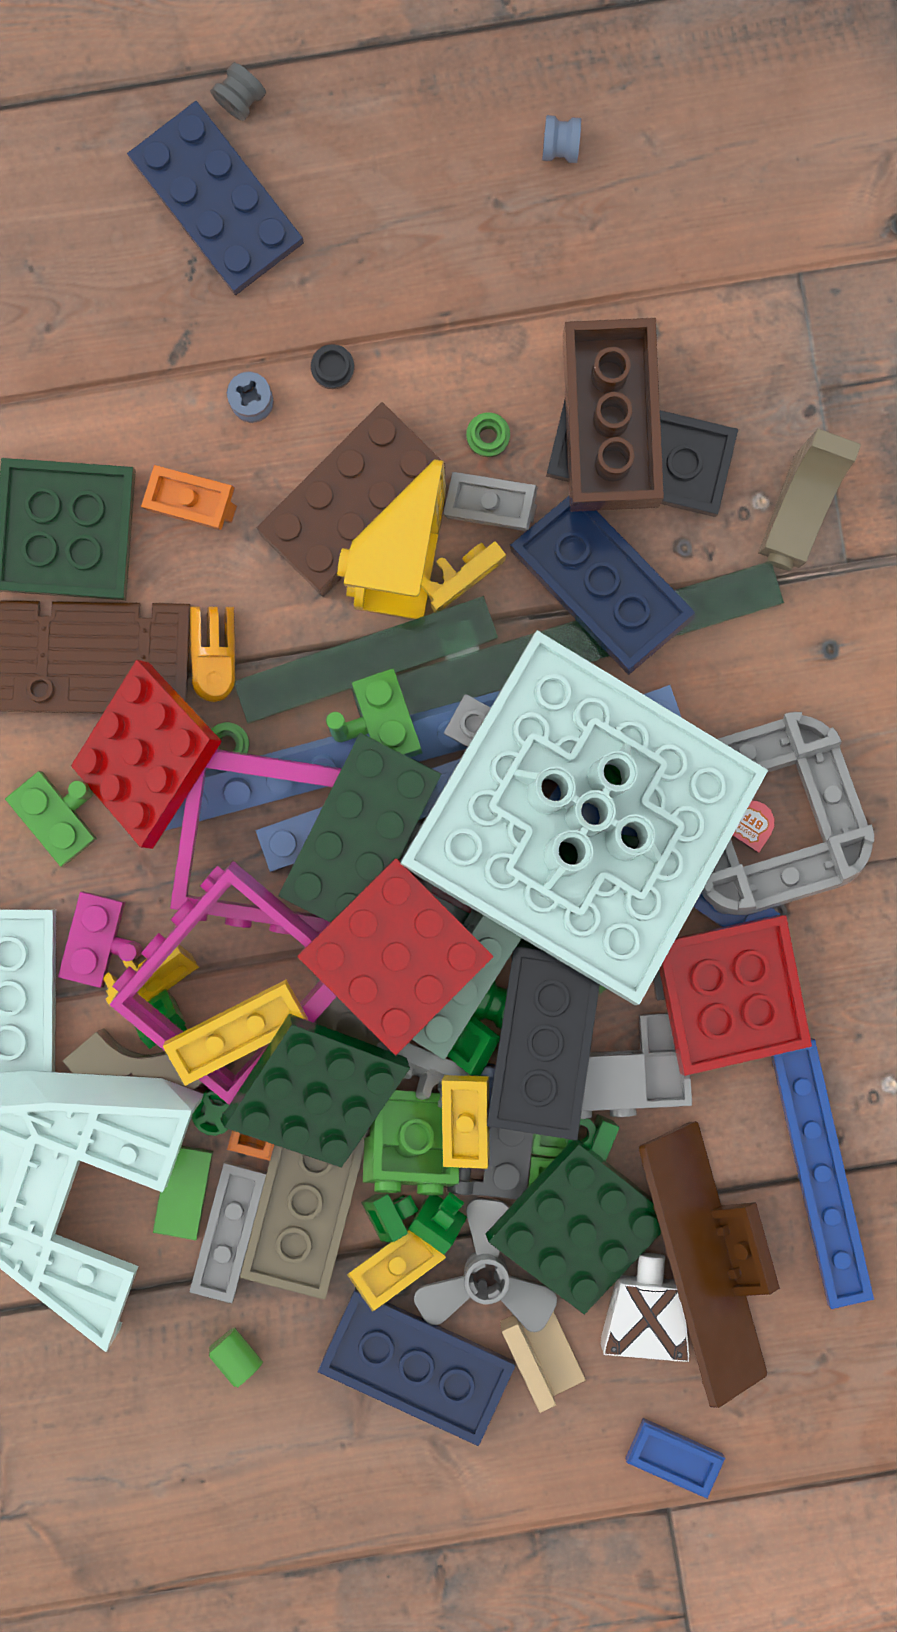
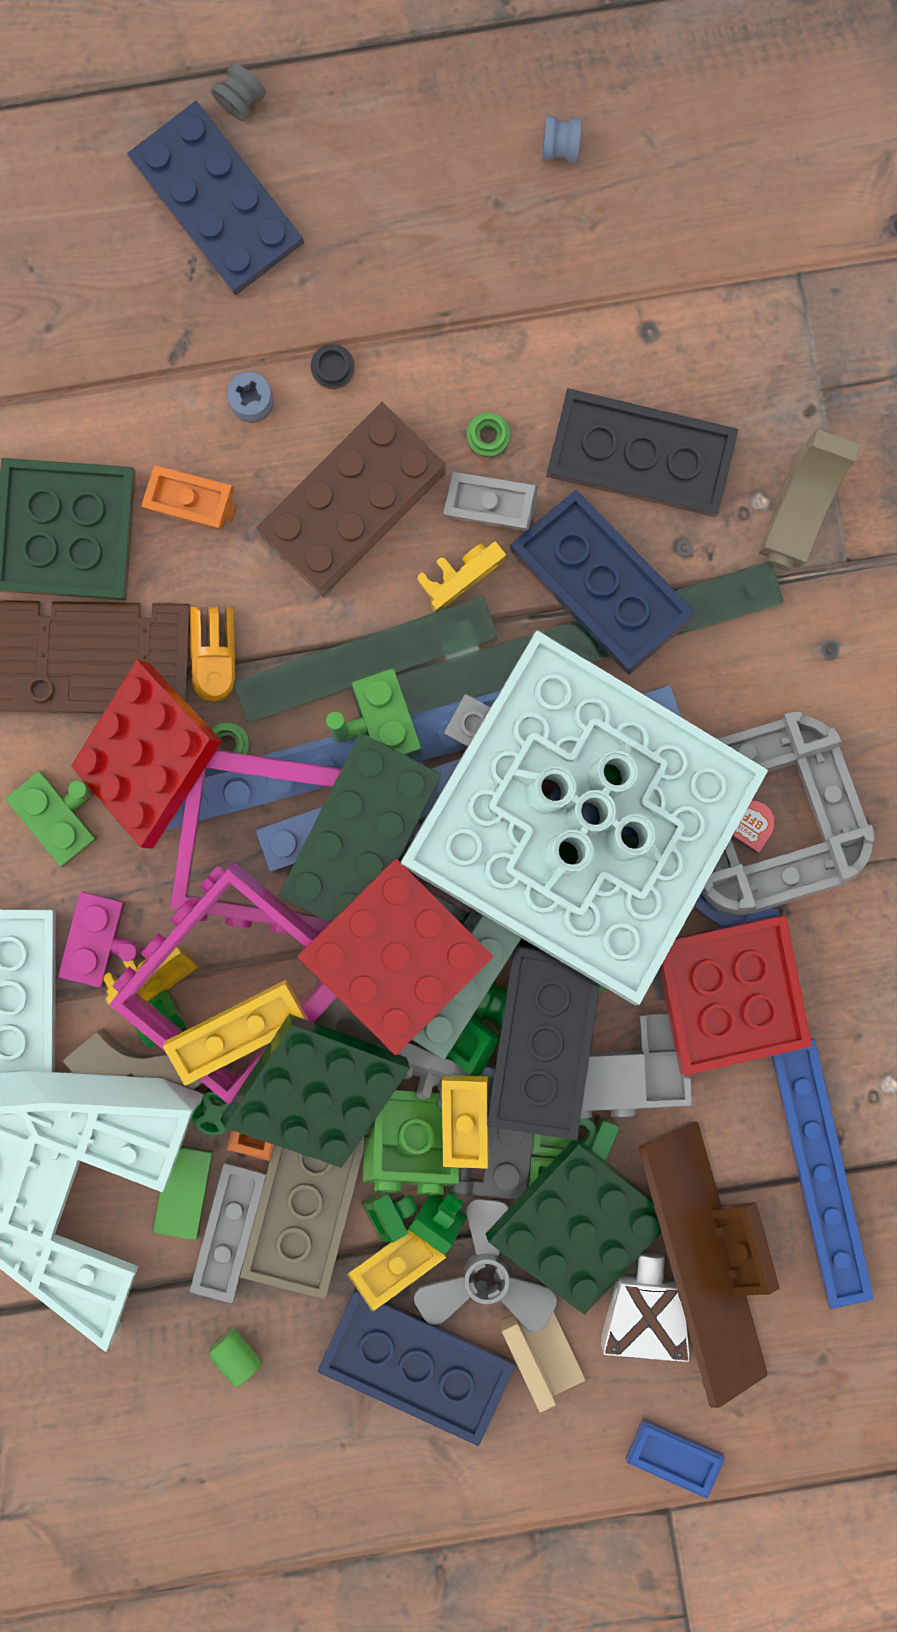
yellow windscreen [337,459,446,621] -> none
reddish brown brick [563,318,664,512] -> none

